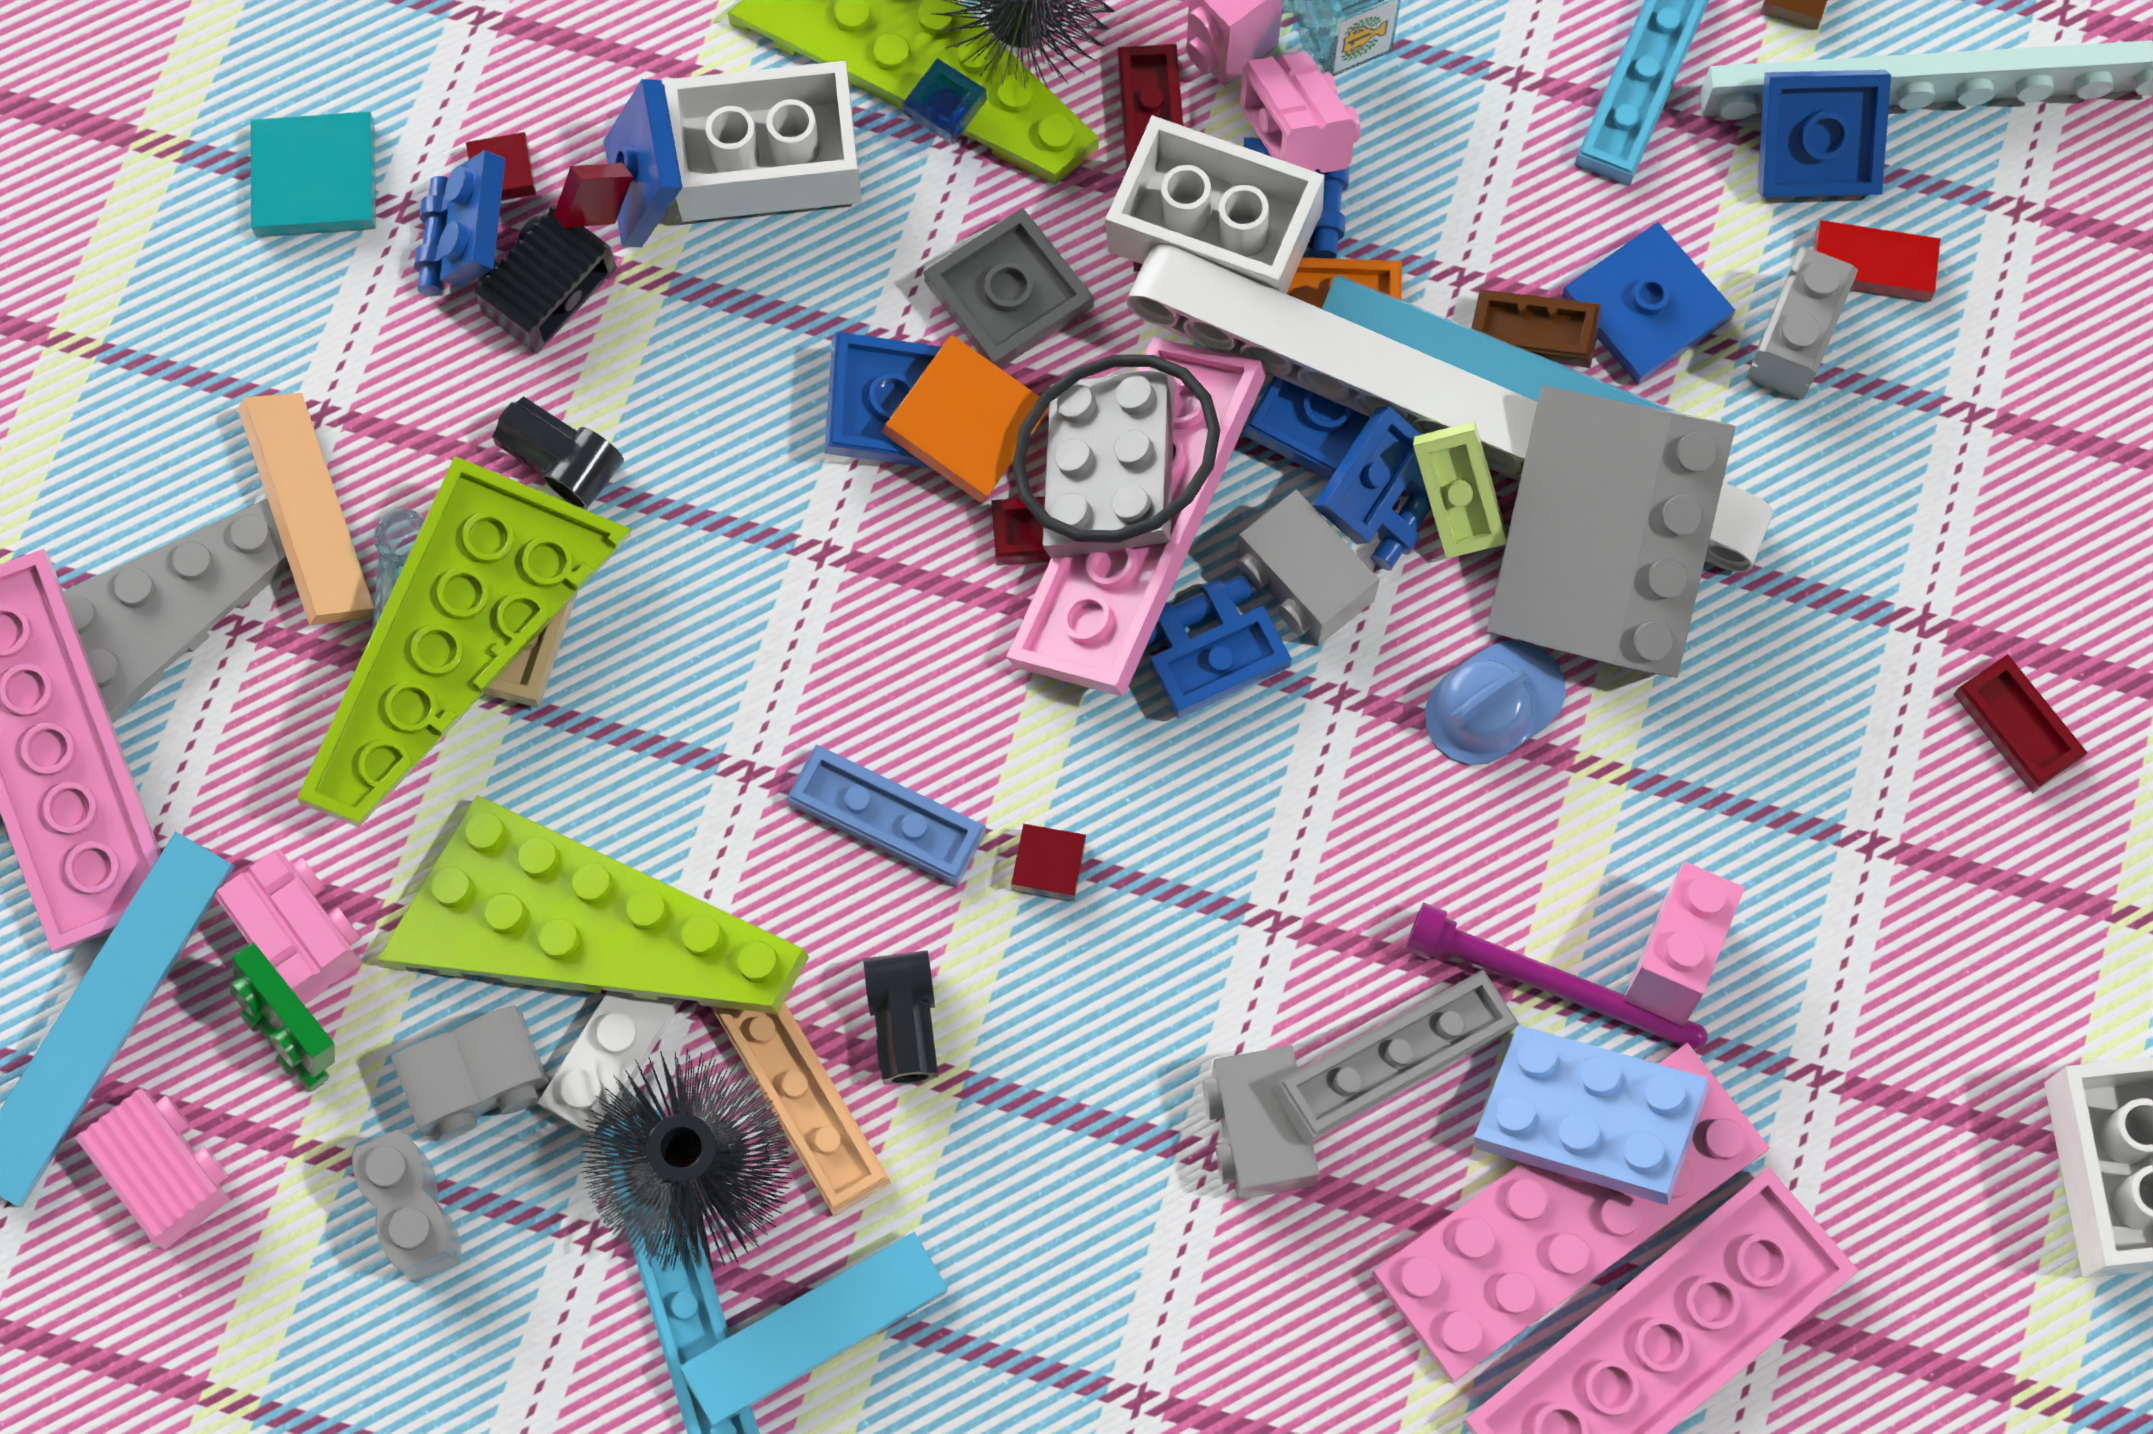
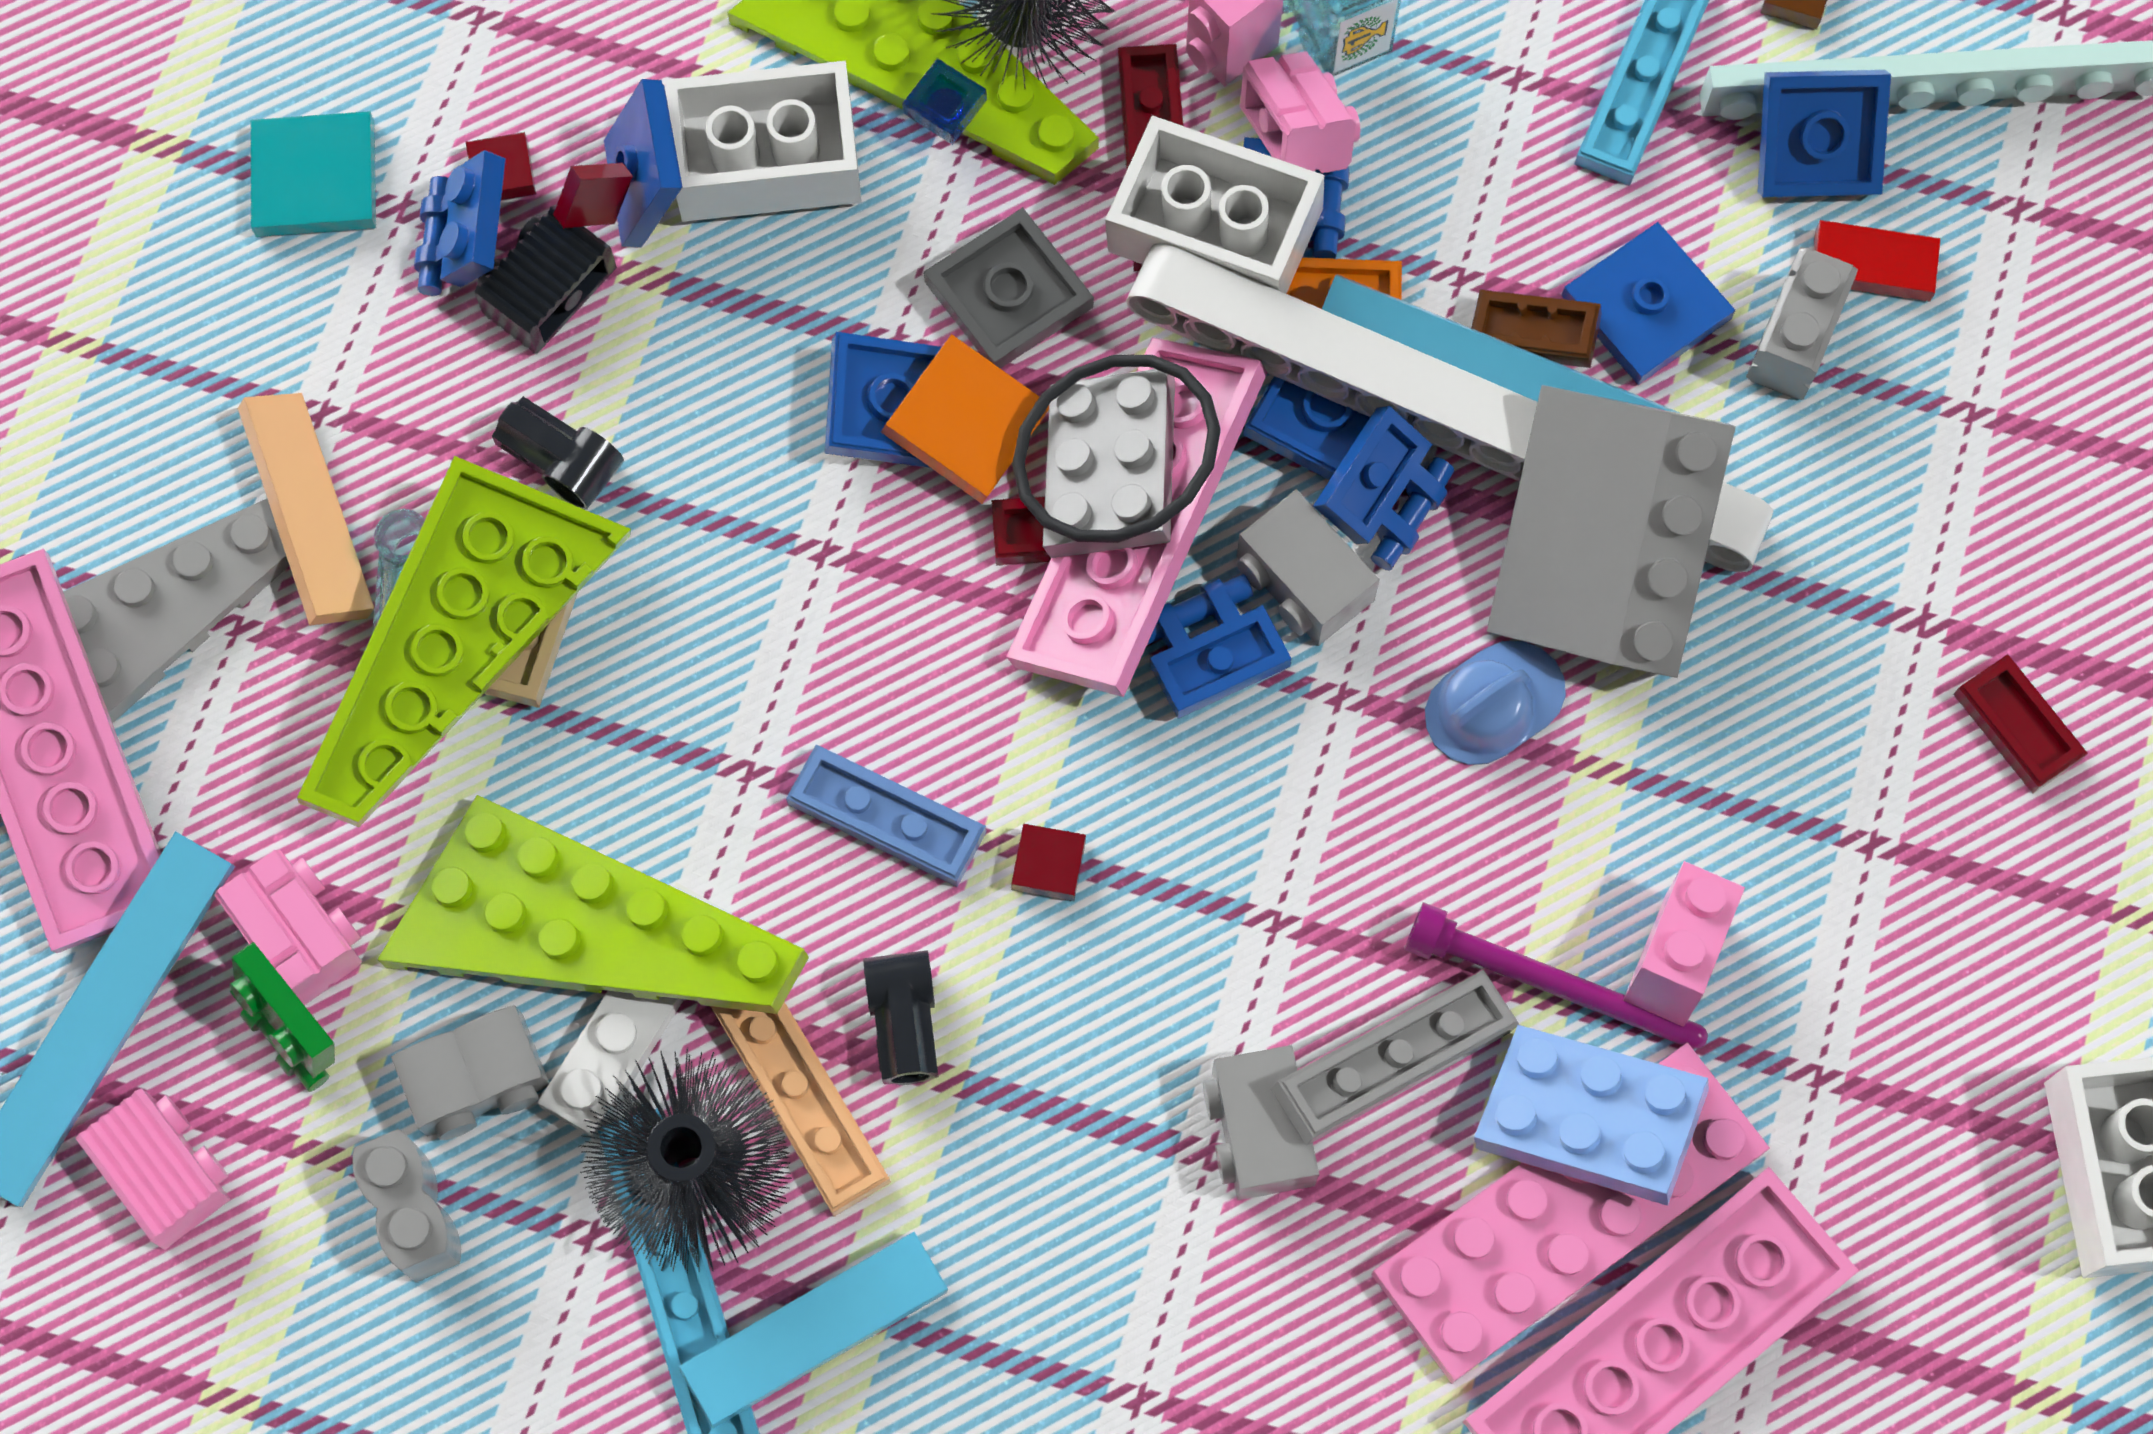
yellowish green plate [1413,421,1507,559] -> none

